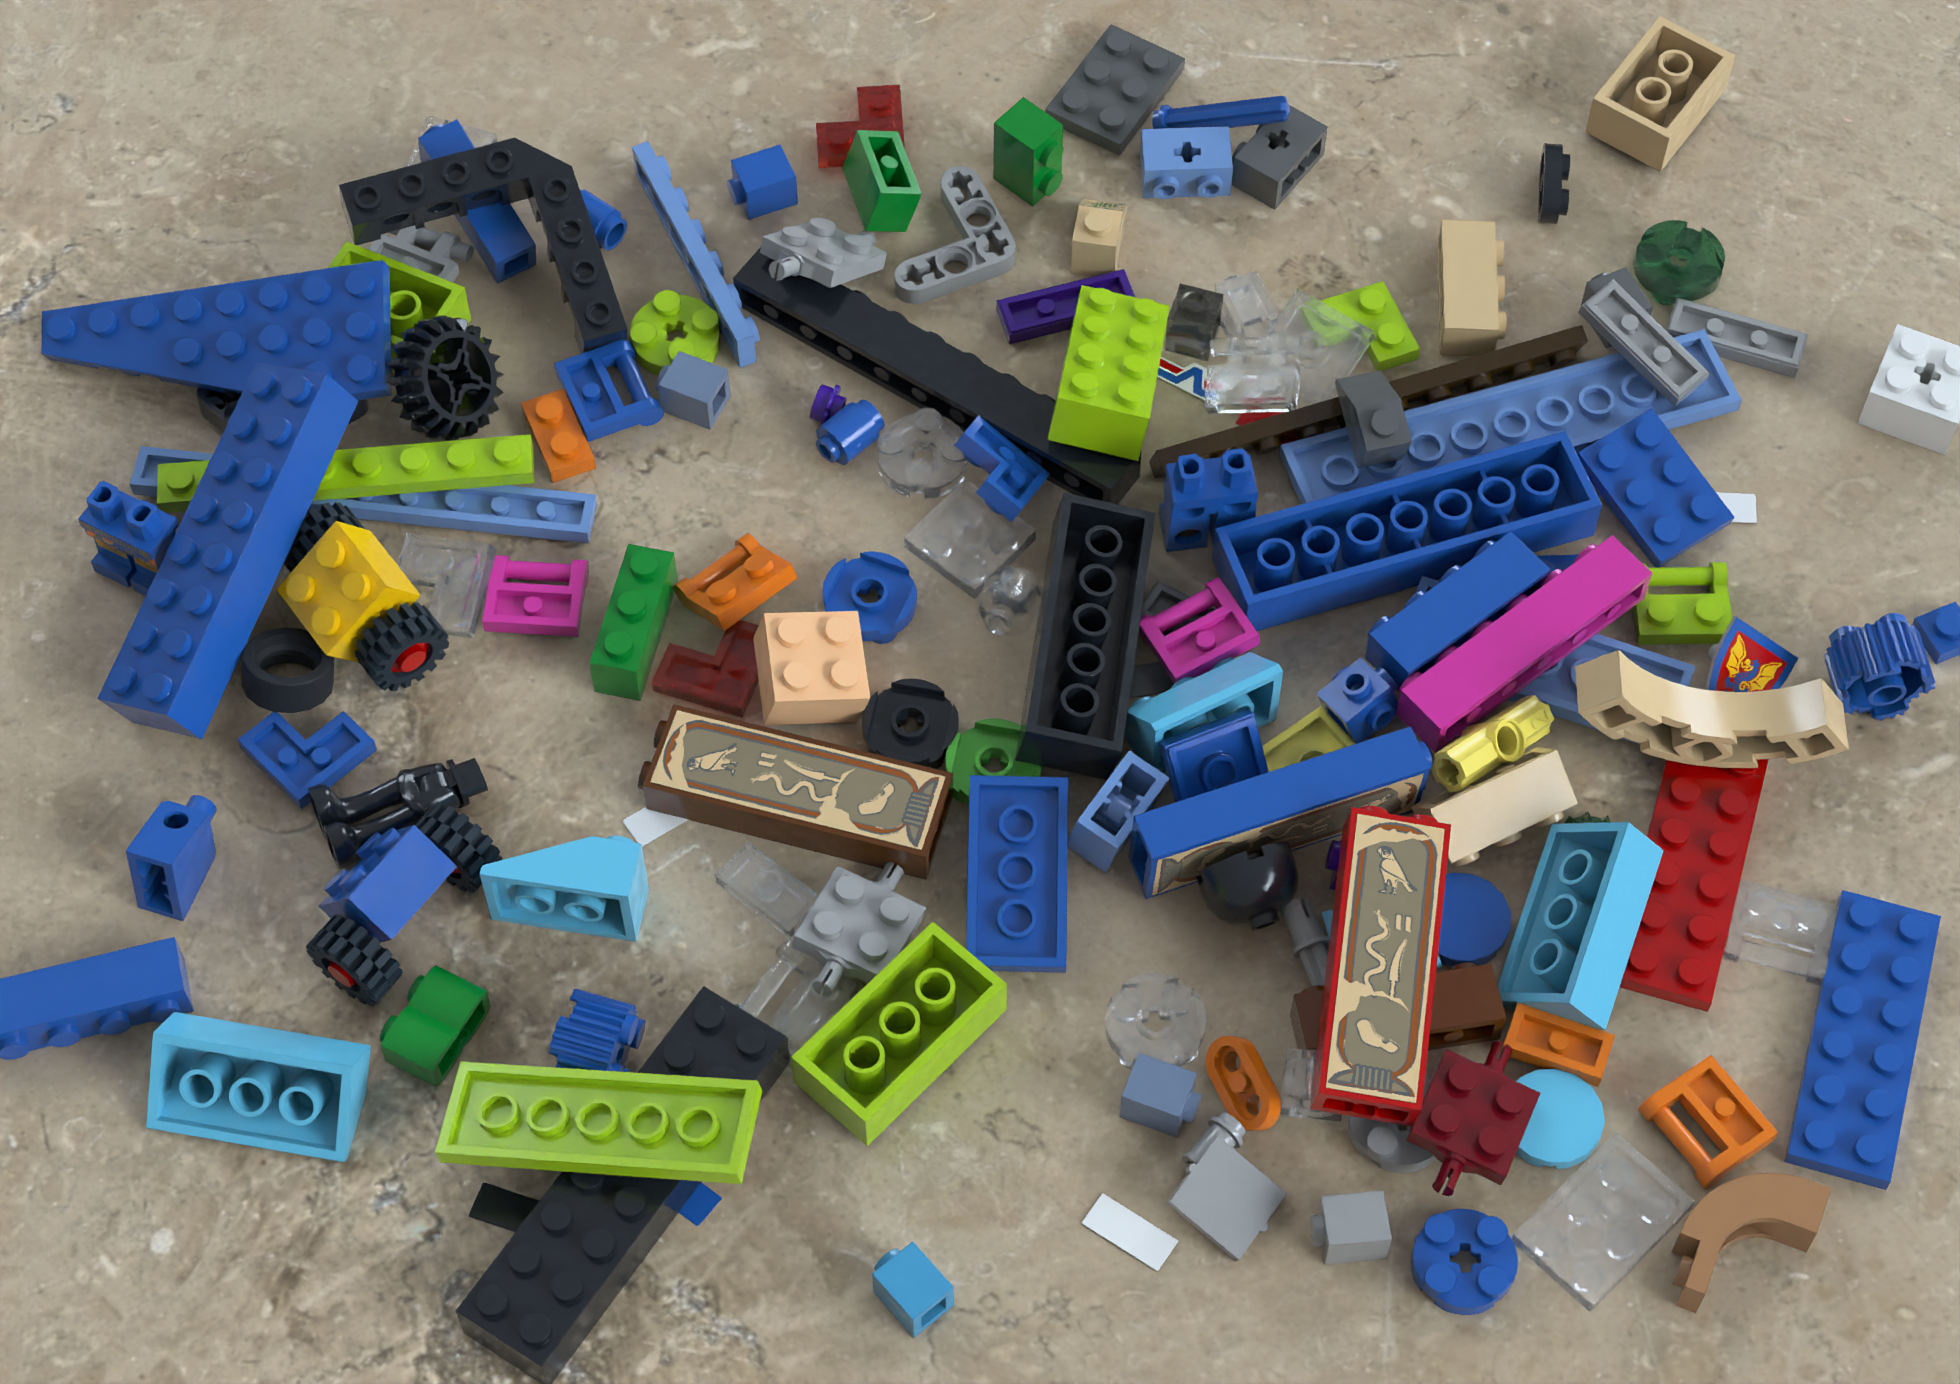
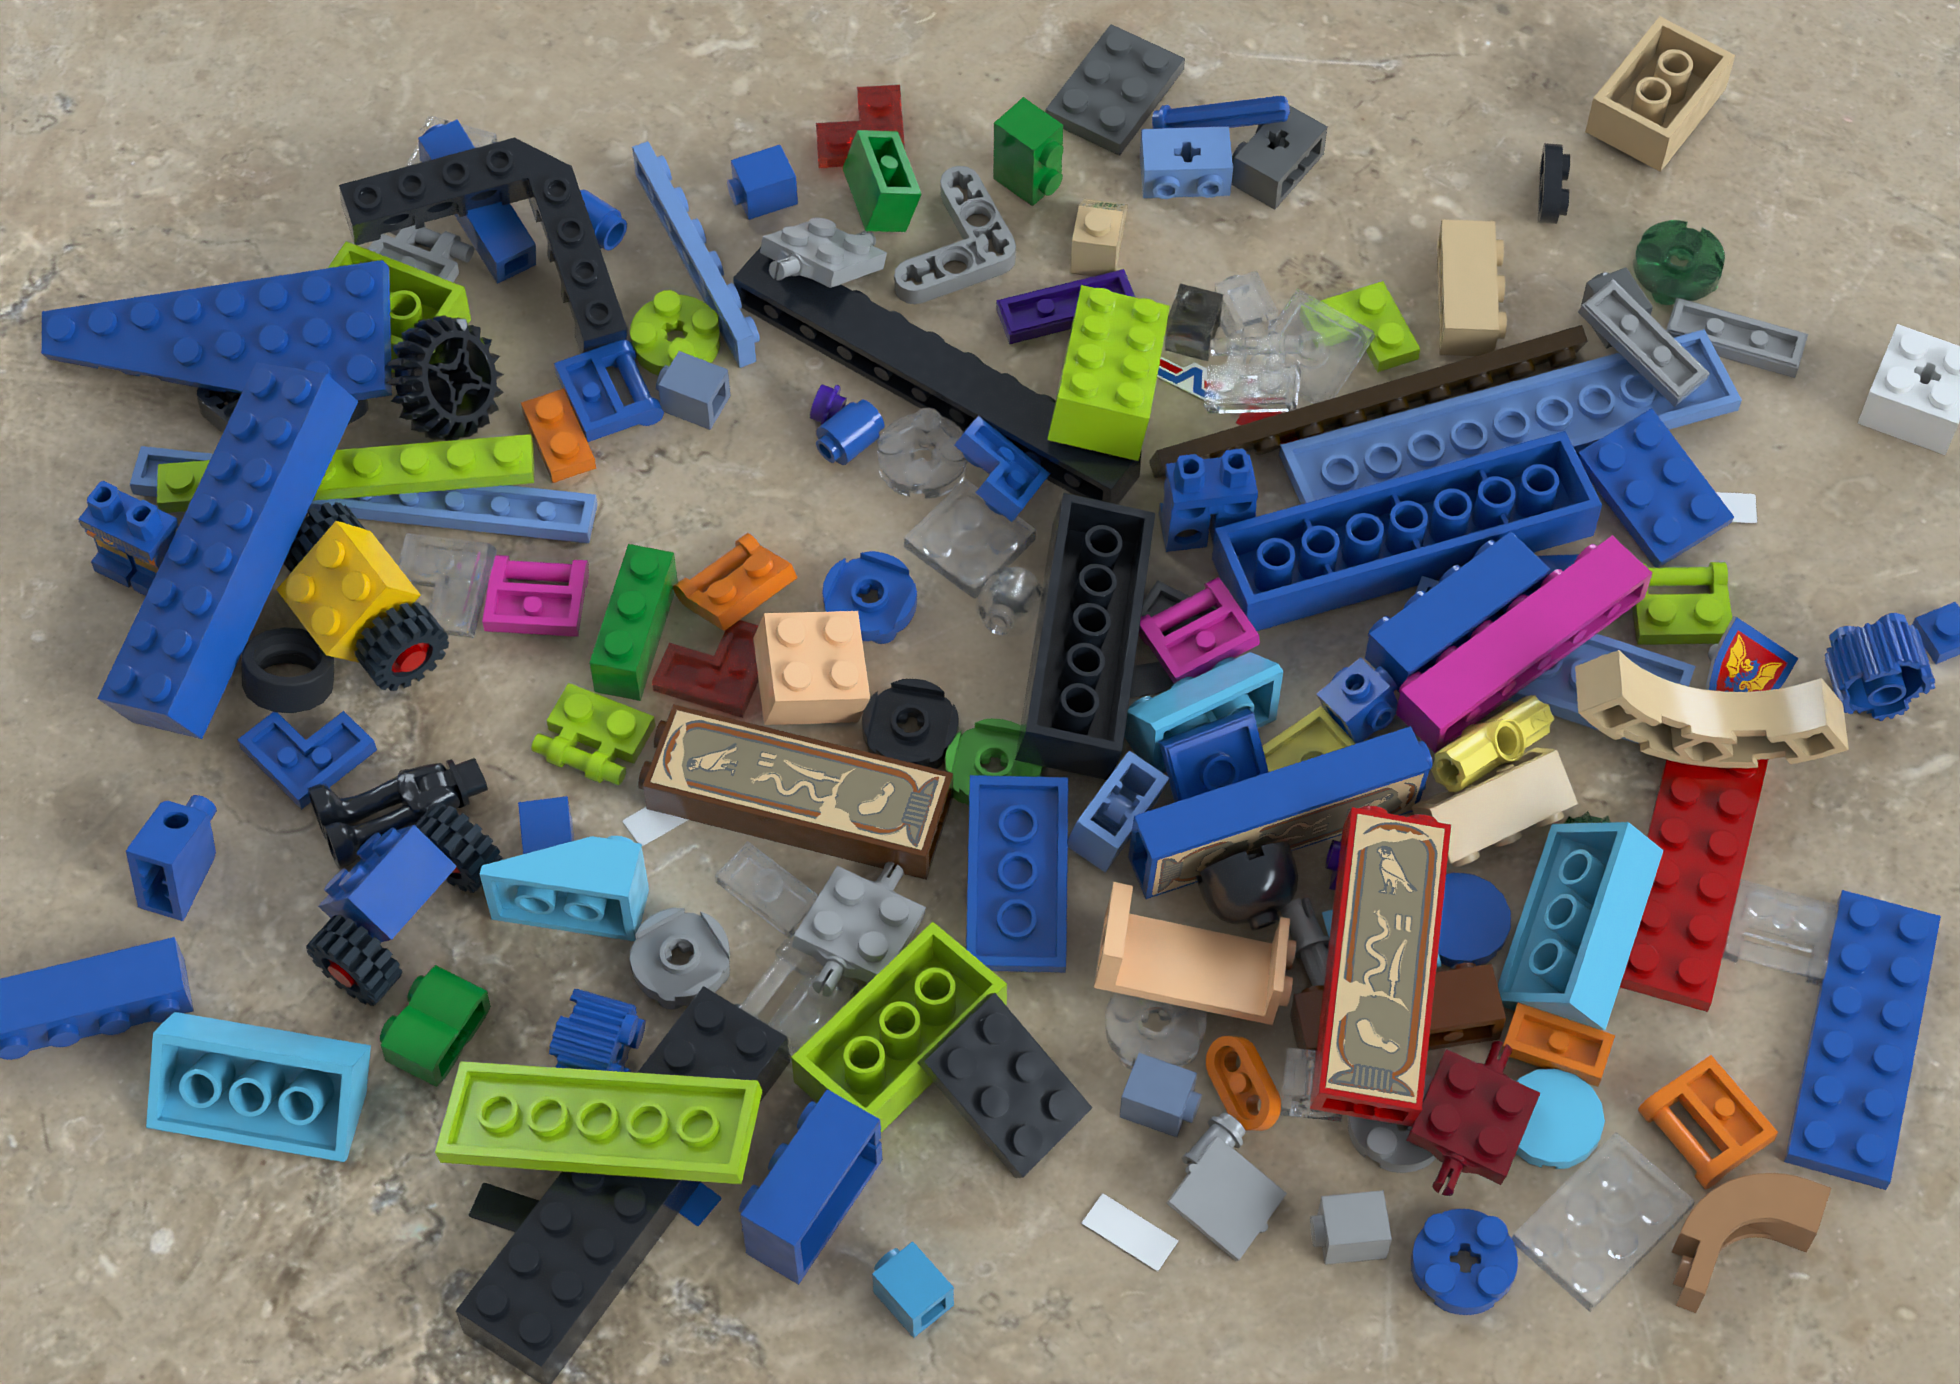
dark grey slope [1335,370,1412,468] -> none
none -> blue brick [518,796,574,854]
none -> lime plate [531,683,656,785]
none -> light grey plate [630,908,730,1009]
none -> blue piece [739,1089,883,1285]
none -> black plate [917,993,1093,1178]
none -> light nougat panel [1094,882,1296,1025]

